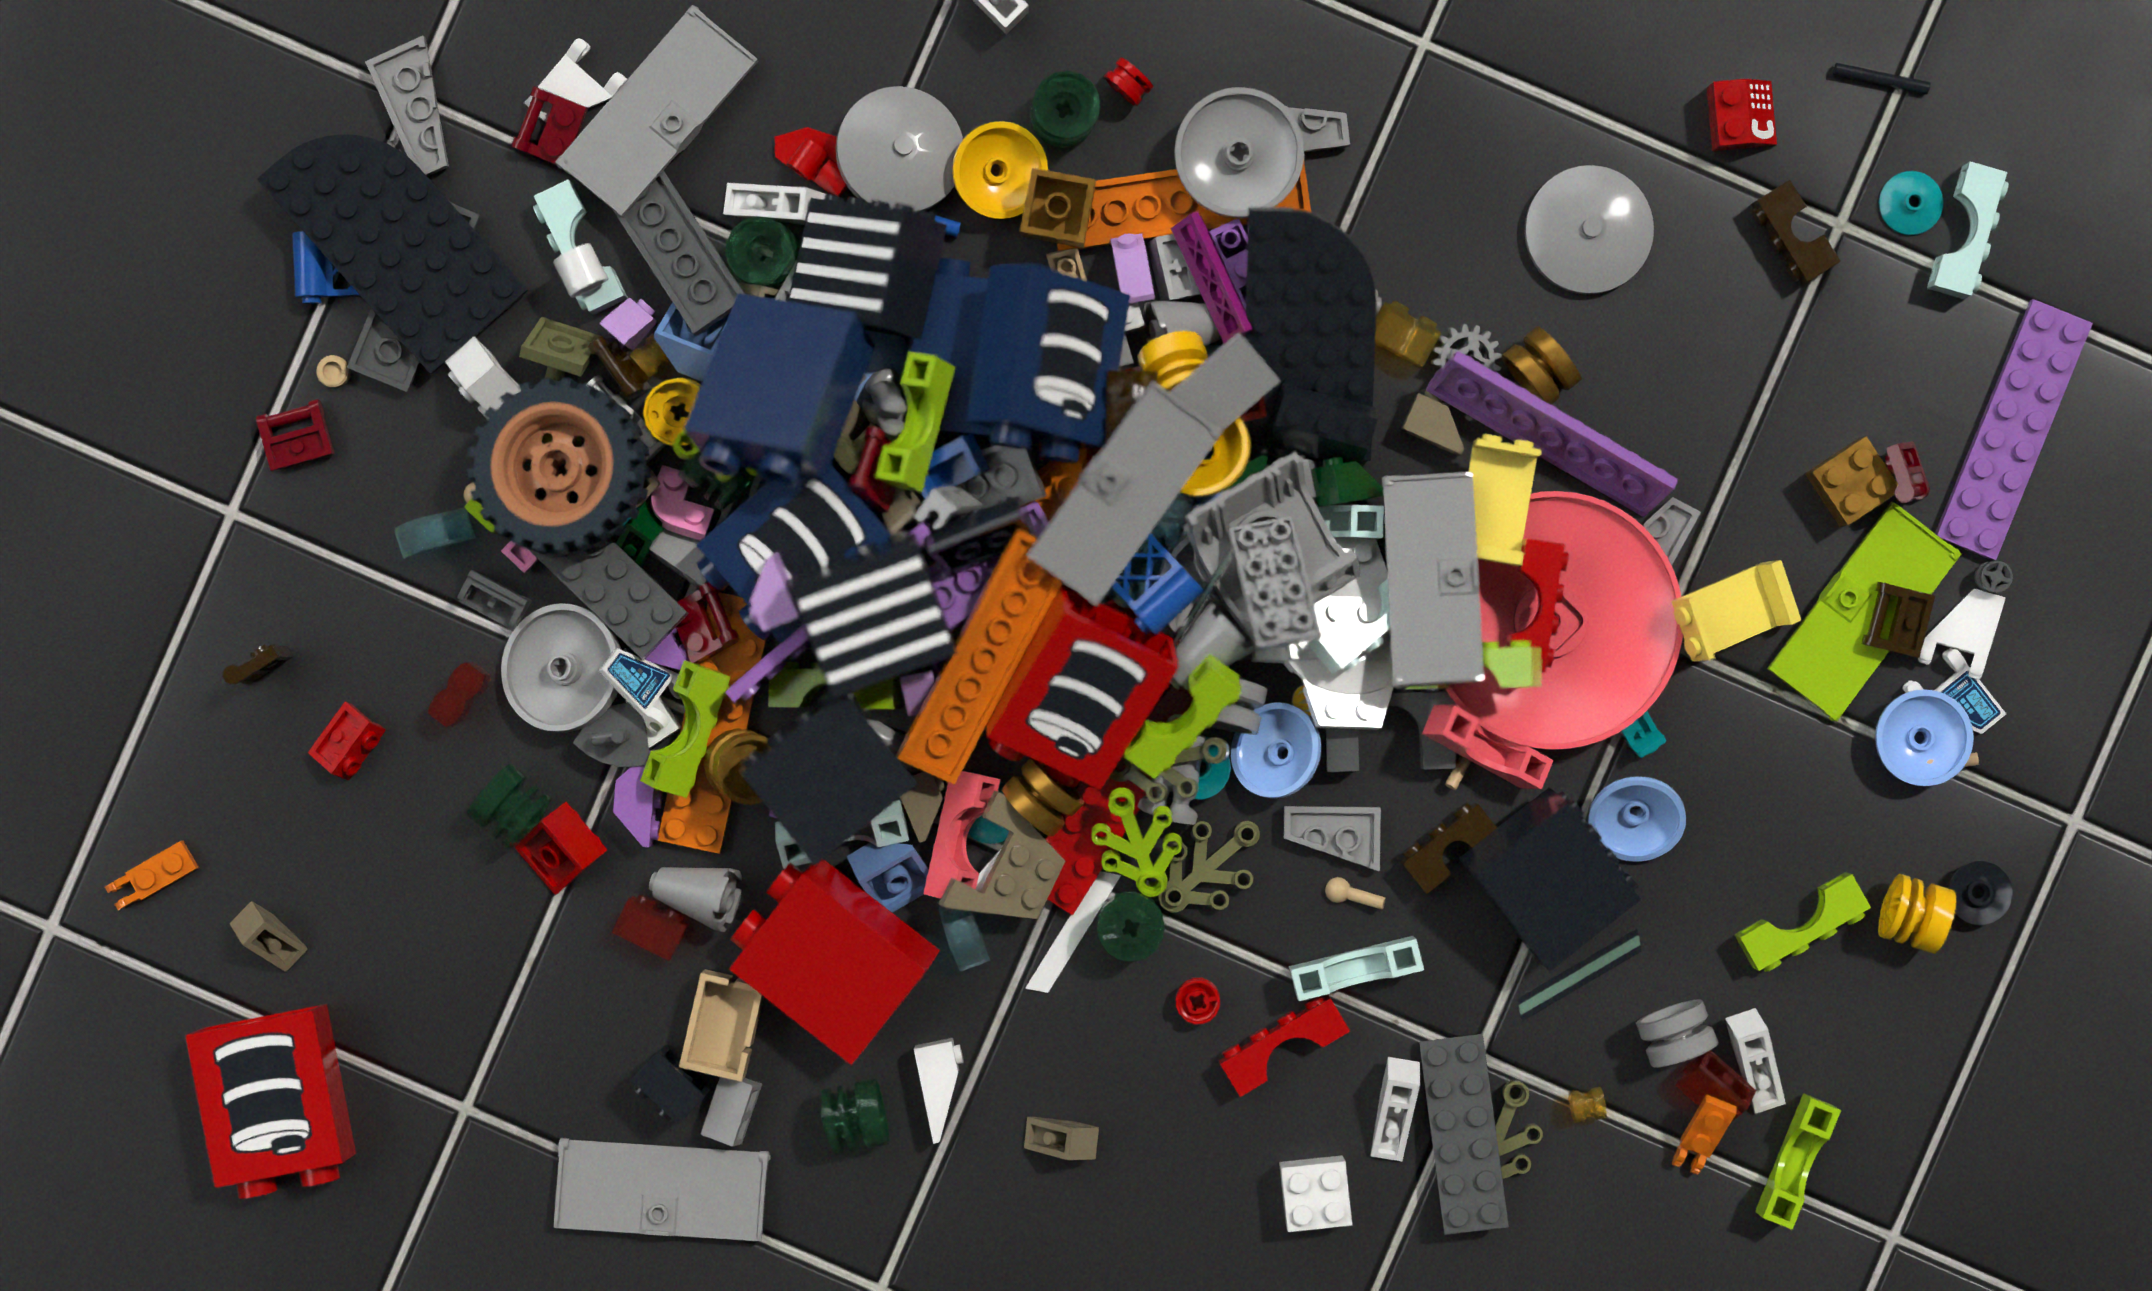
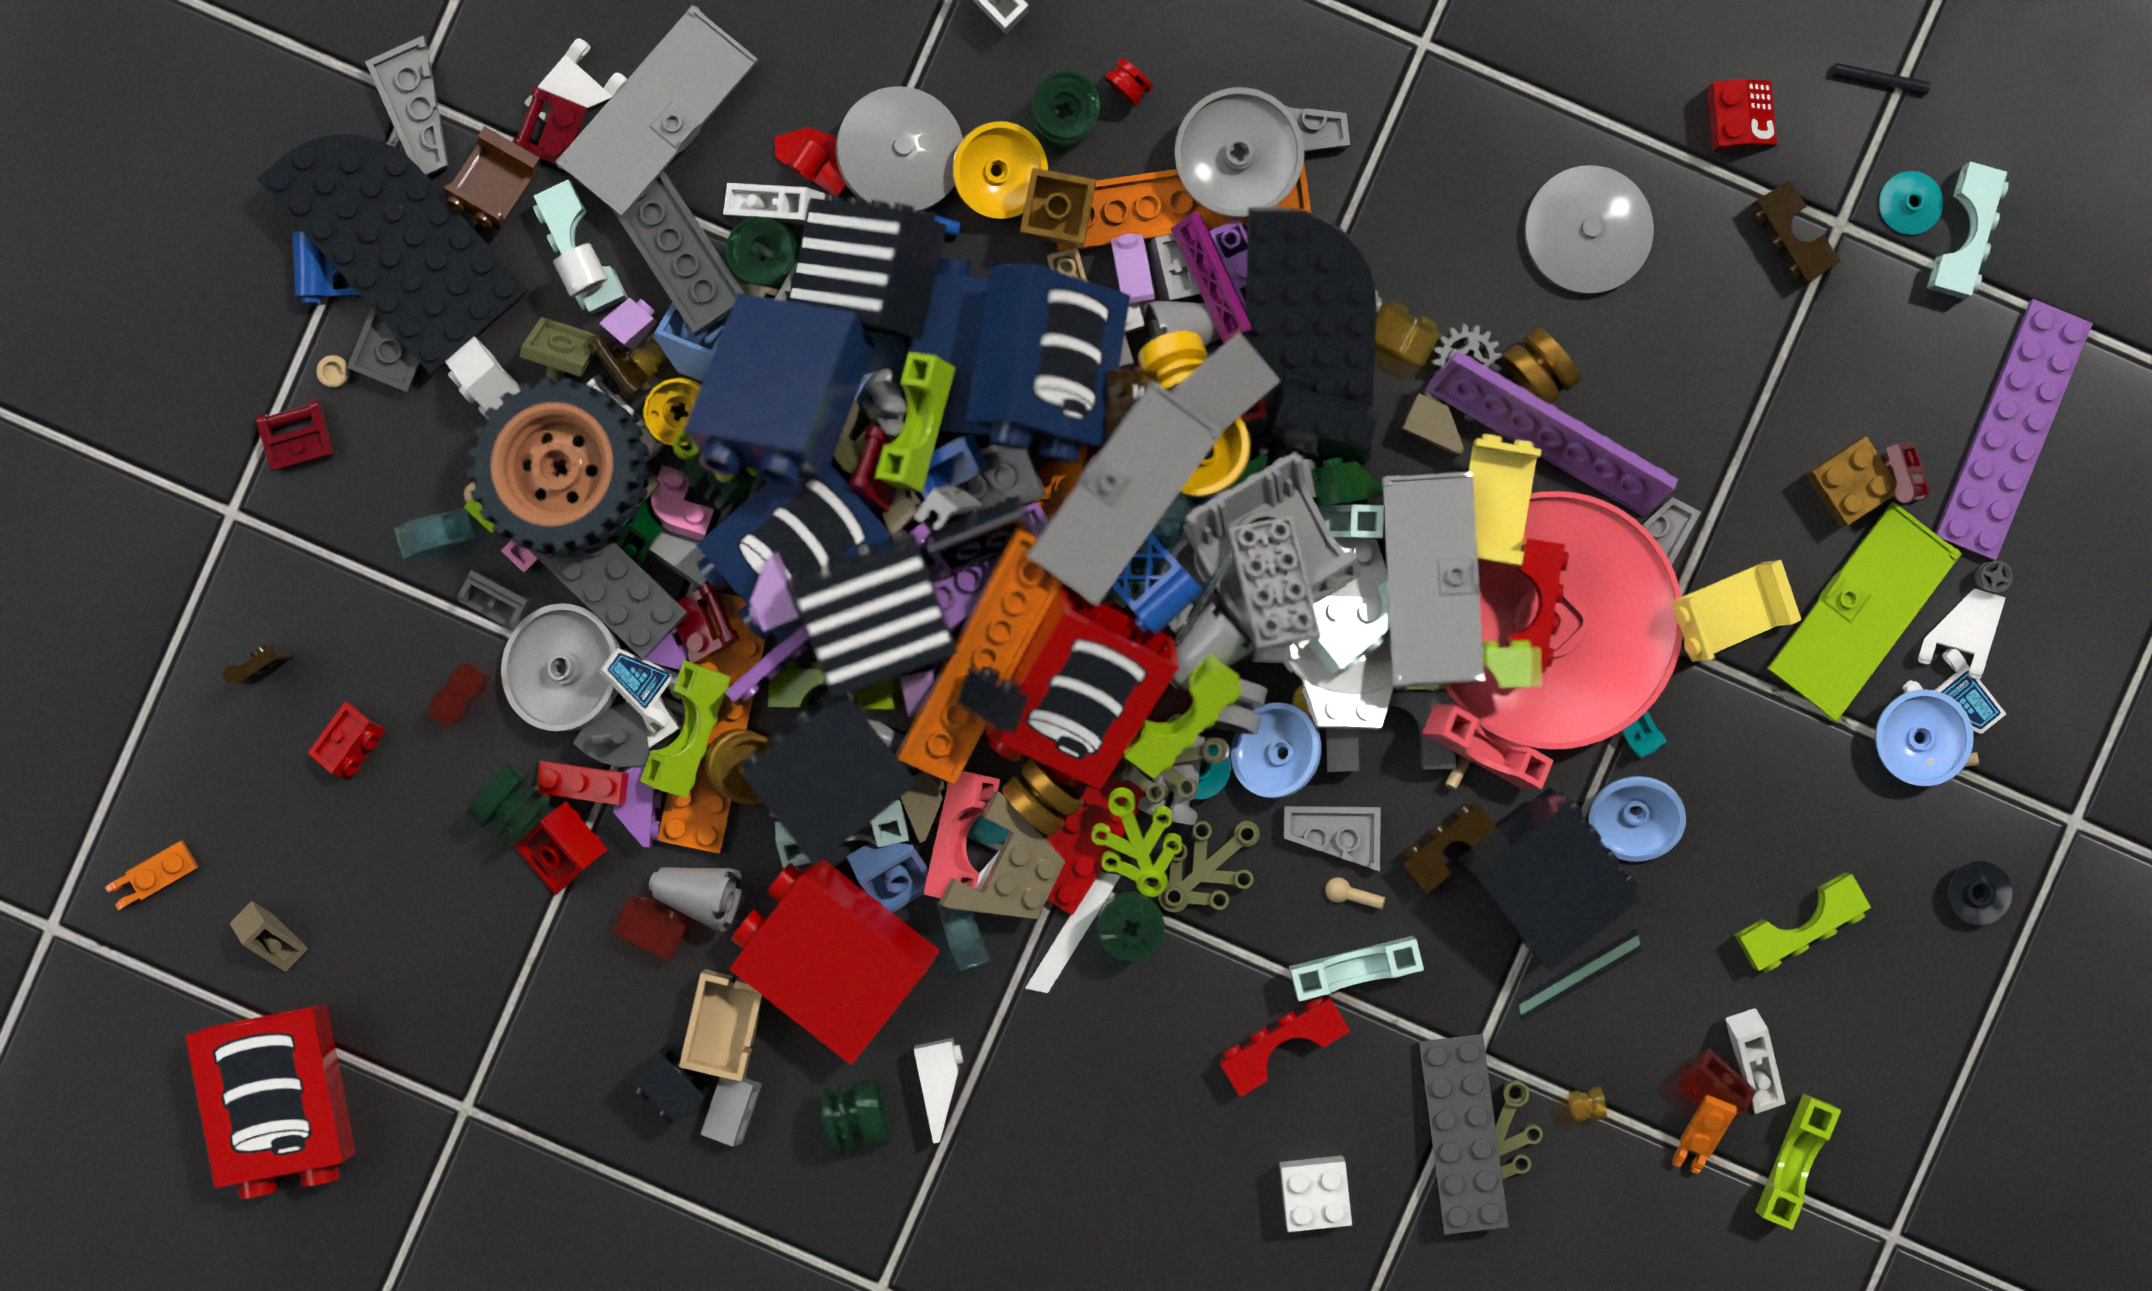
light grey door [554,1138,770,1241] -> none
dark tan slope [1024,1117,1099,1160] -> none
red wheel [1176,978,1220,1024] -> none
white slope [1371,1057,1420,1161] -> none
light grey wheel [1635,999,1718,1067] -> none
dark brown plate [1862,582,1935,658] -> none
yellow wheel [1878,873,1956,954] -> none
none -> reddish brown panel [443,126,540,231]
none -> red plate [536,761,629,805]
none -> black brick [955,666,1029,733]

